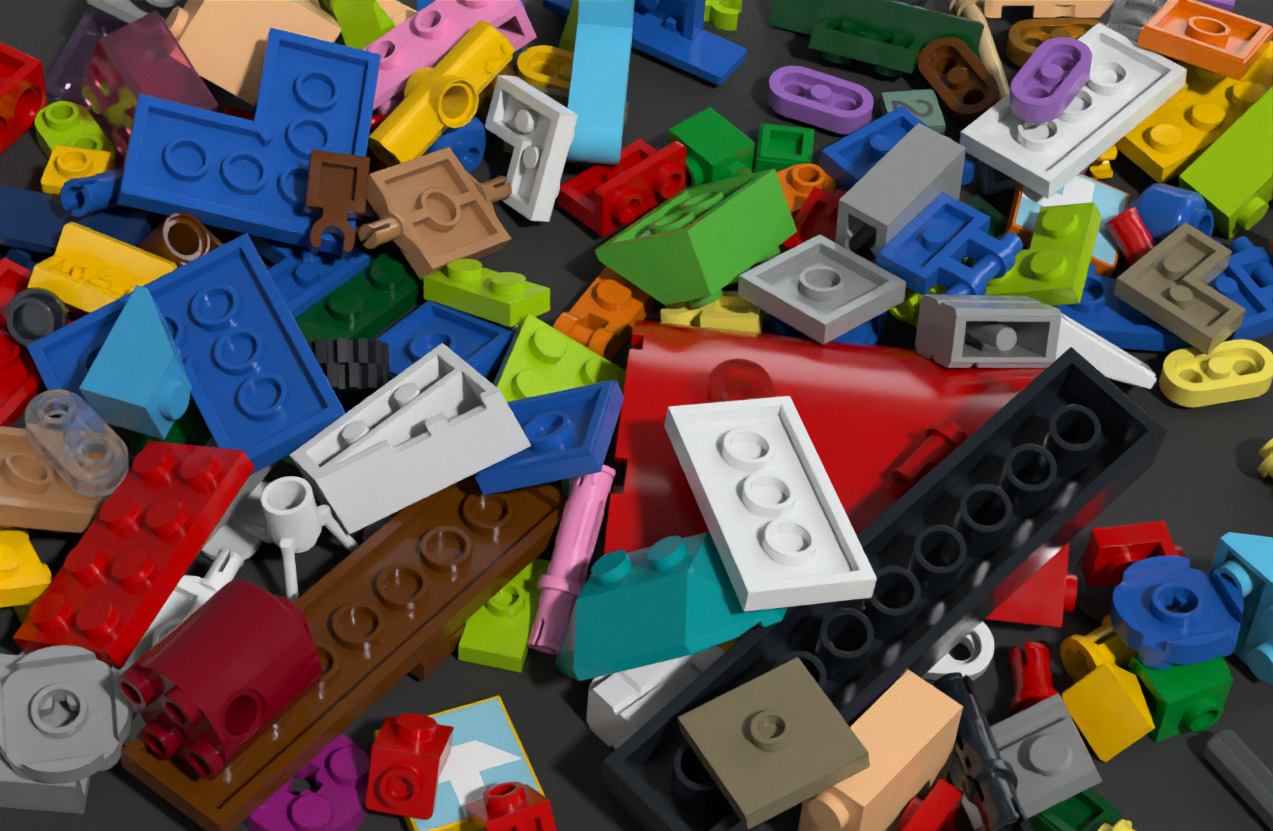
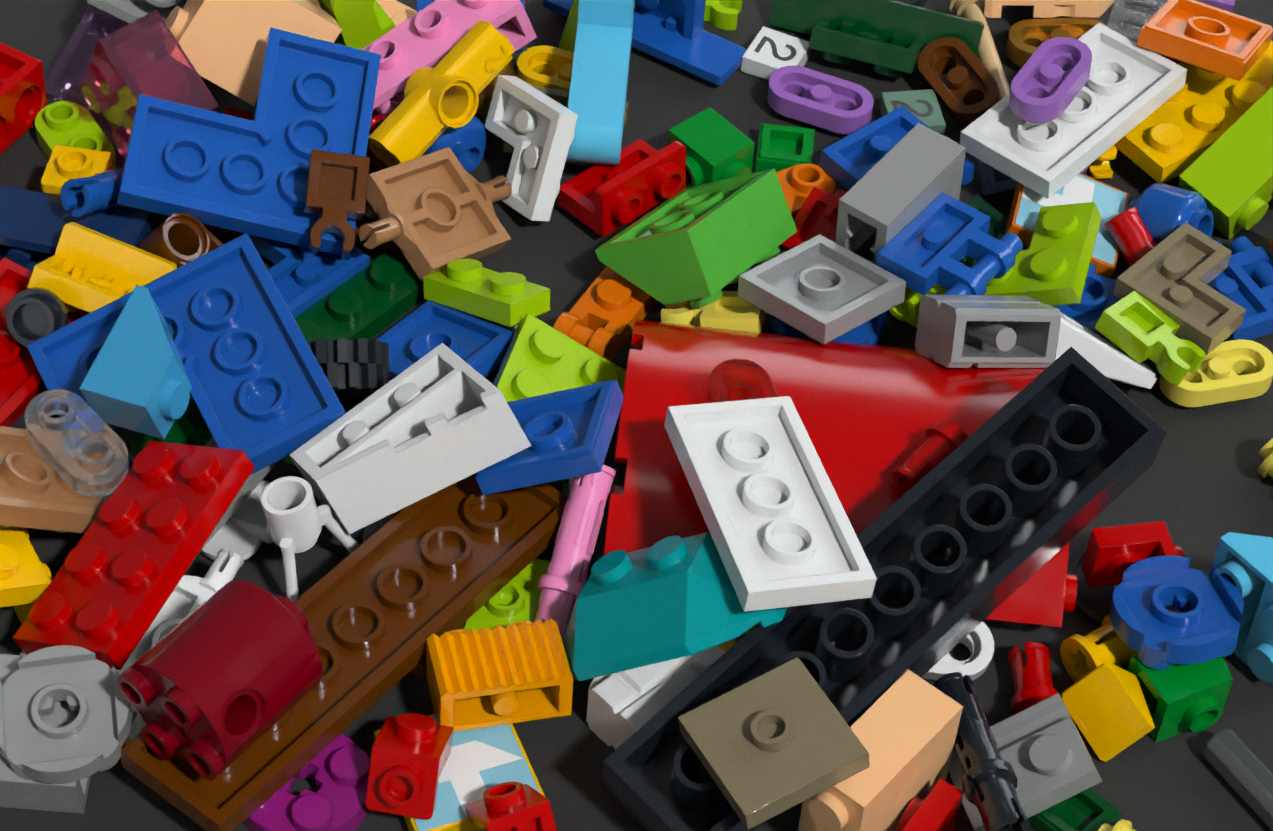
none -> light orange brick [426,618,573,732]
none -> white tile [741,26,811,81]
none -> lime plate [1094,290,1207,386]

